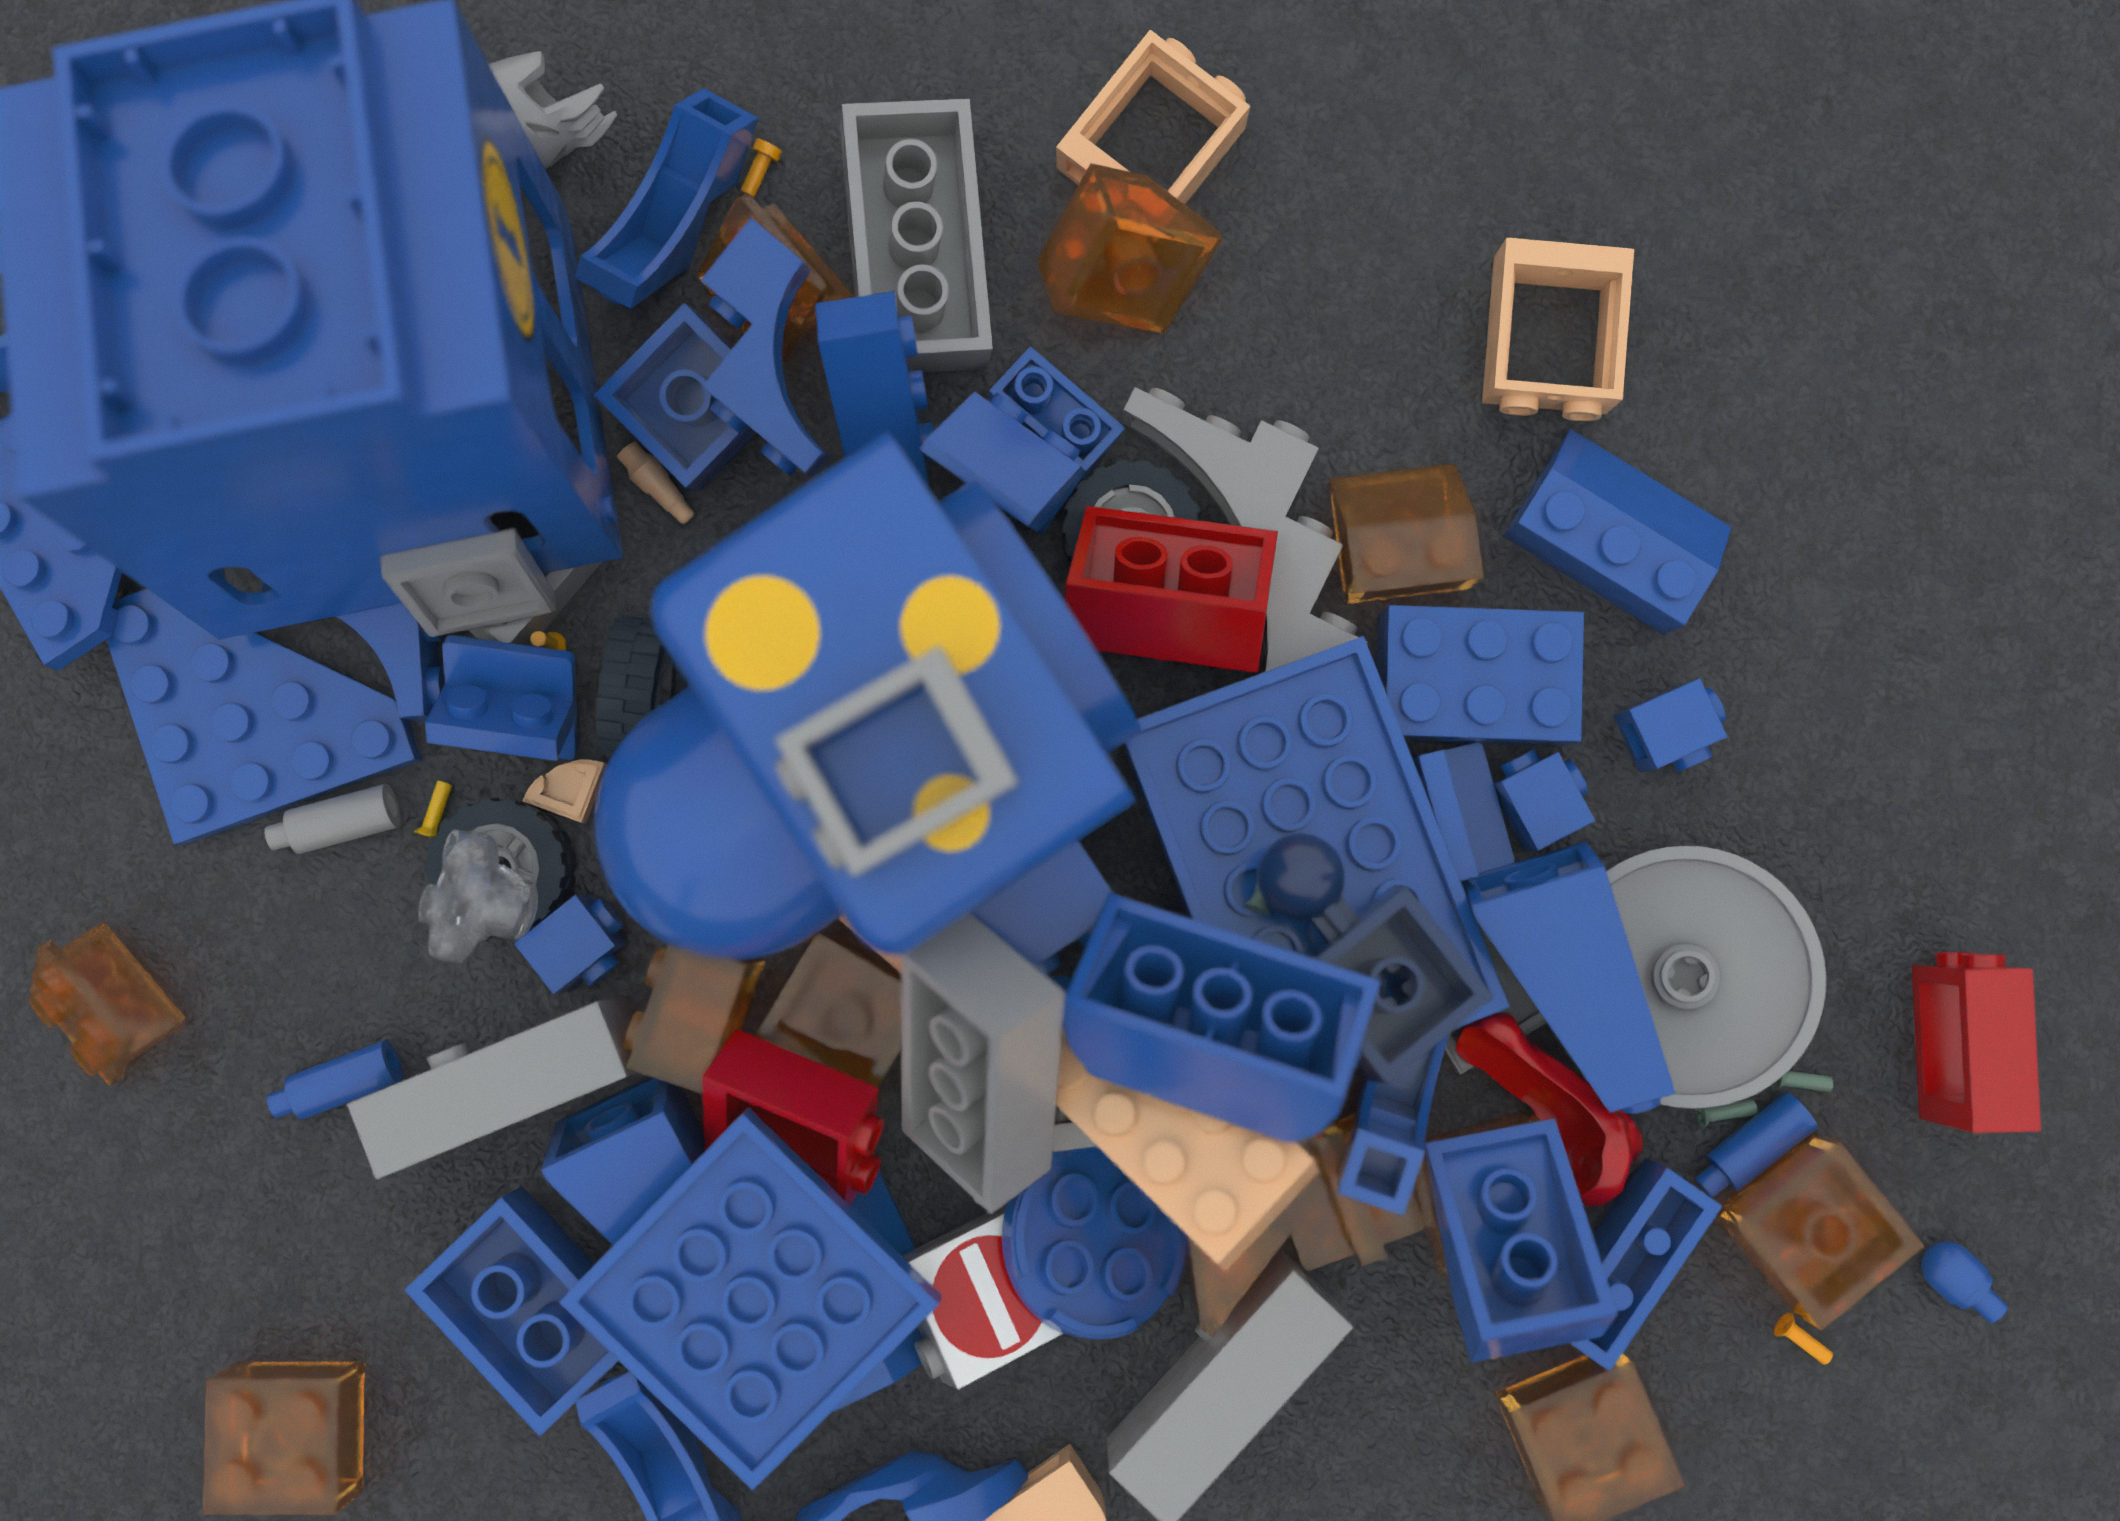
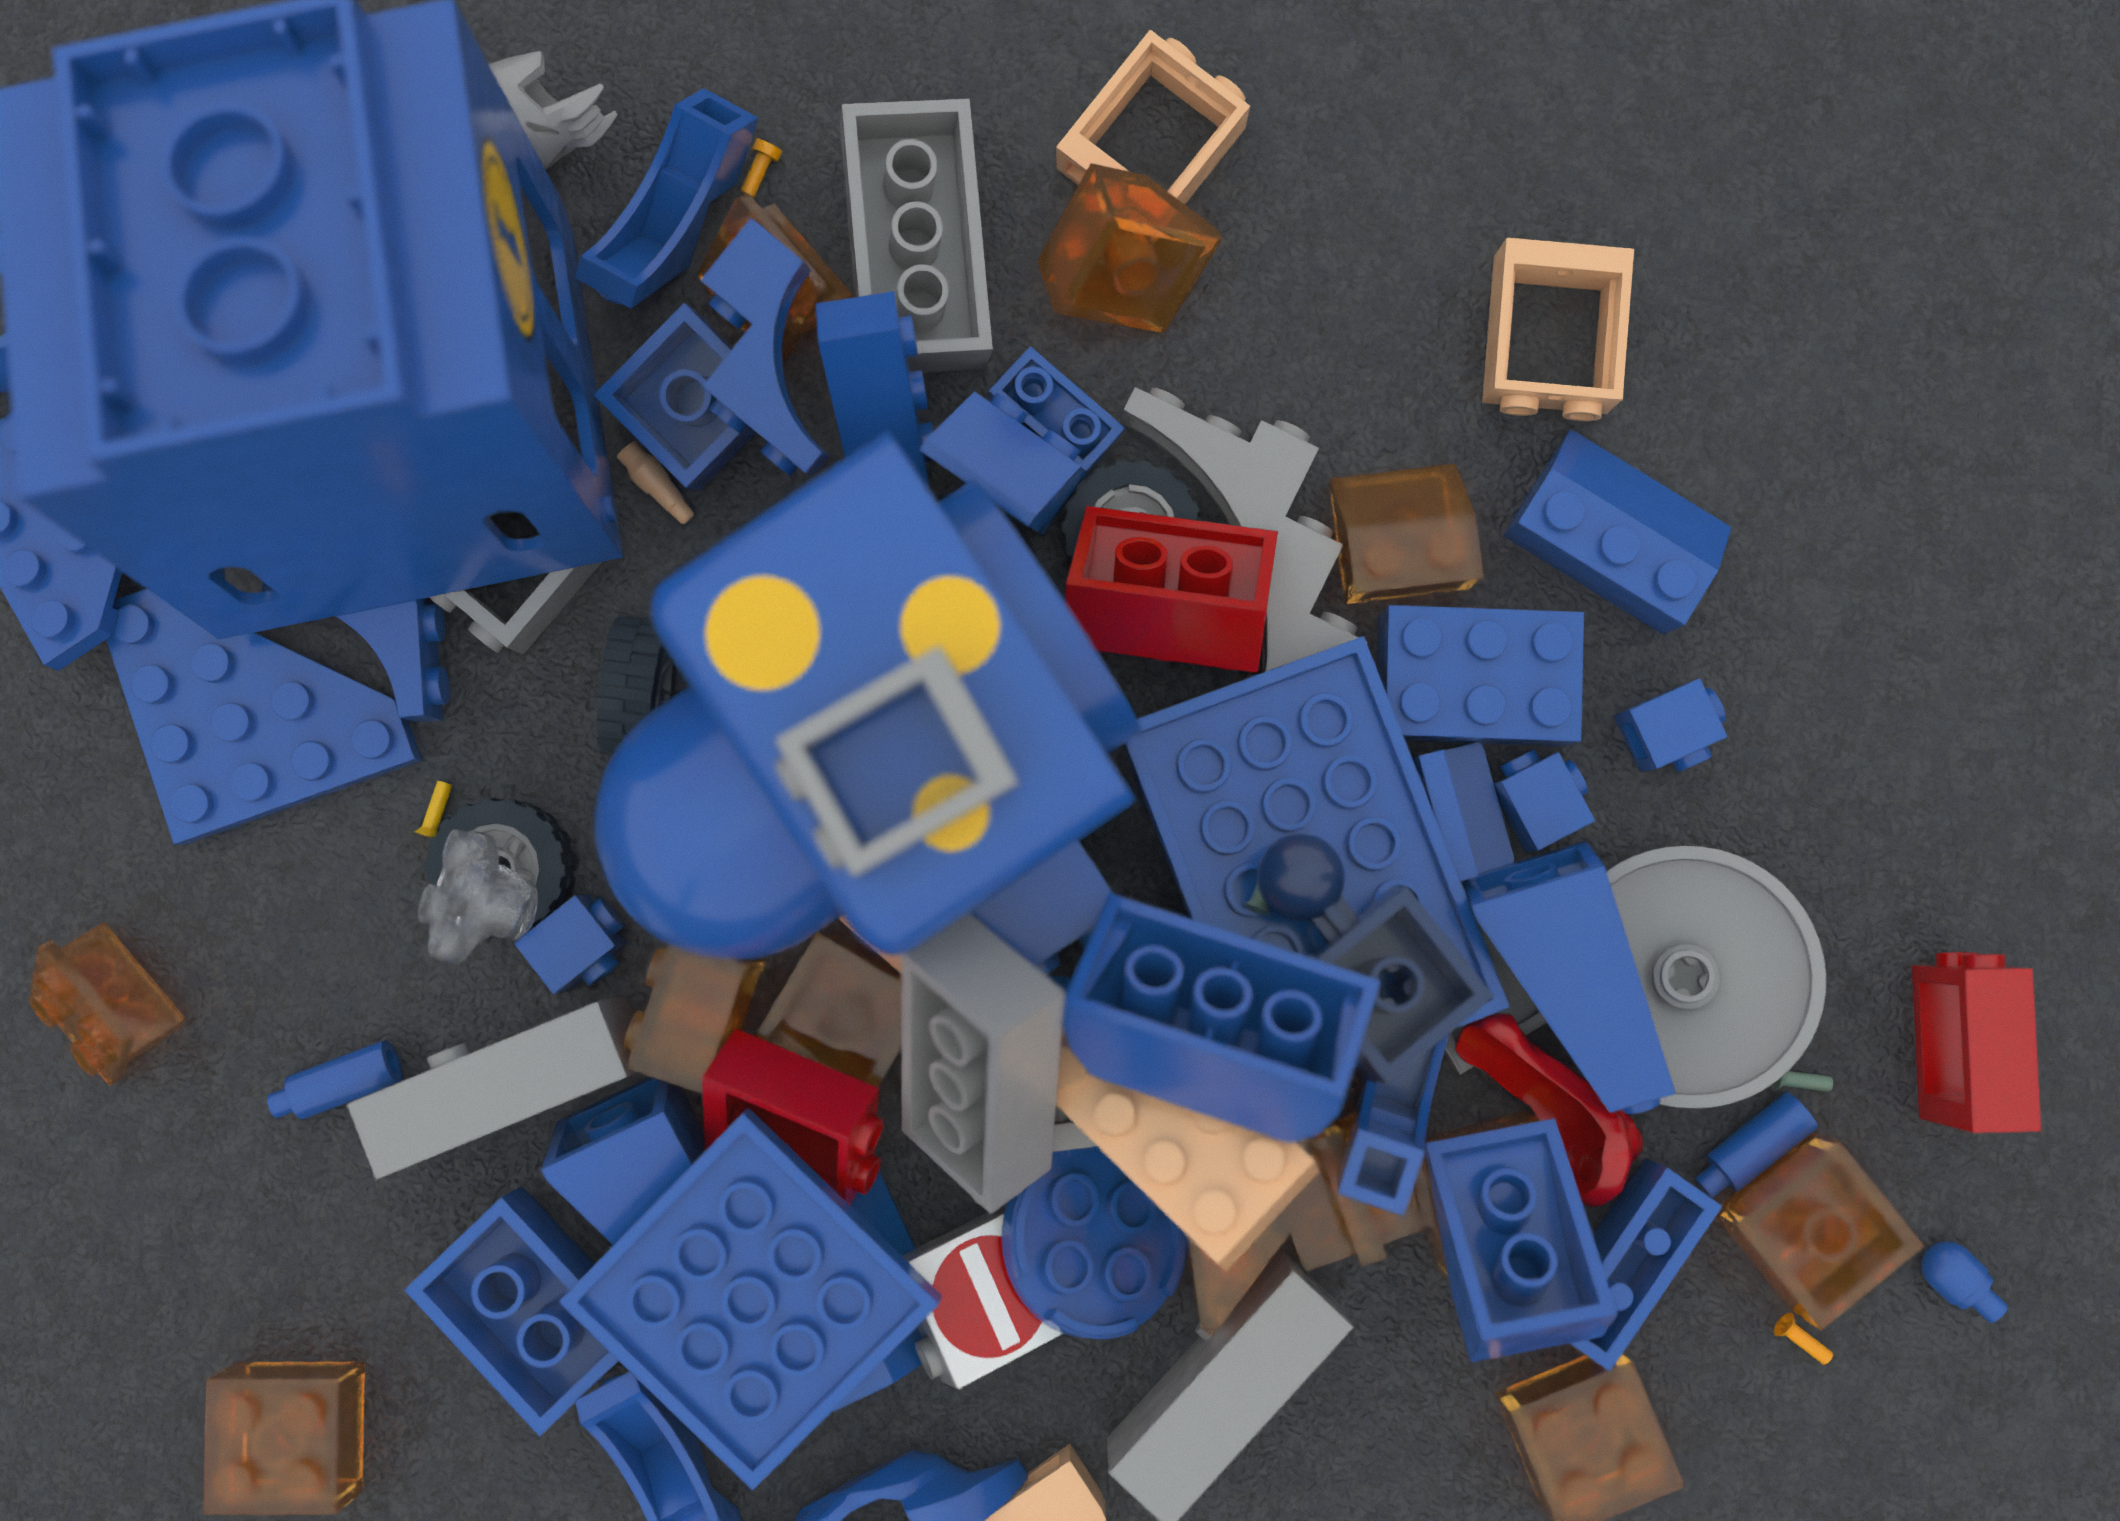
light grey cylinder [265,783,401,854] -> none
light grey tile [380,529,556,637] -> none
blue bracket [425,635,578,761] -> none
light nougat tile [522,759,608,823] -> none
light orange piece [530,631,566,651] -> none
sand green piece [1694,1099,1757,1130] -> none

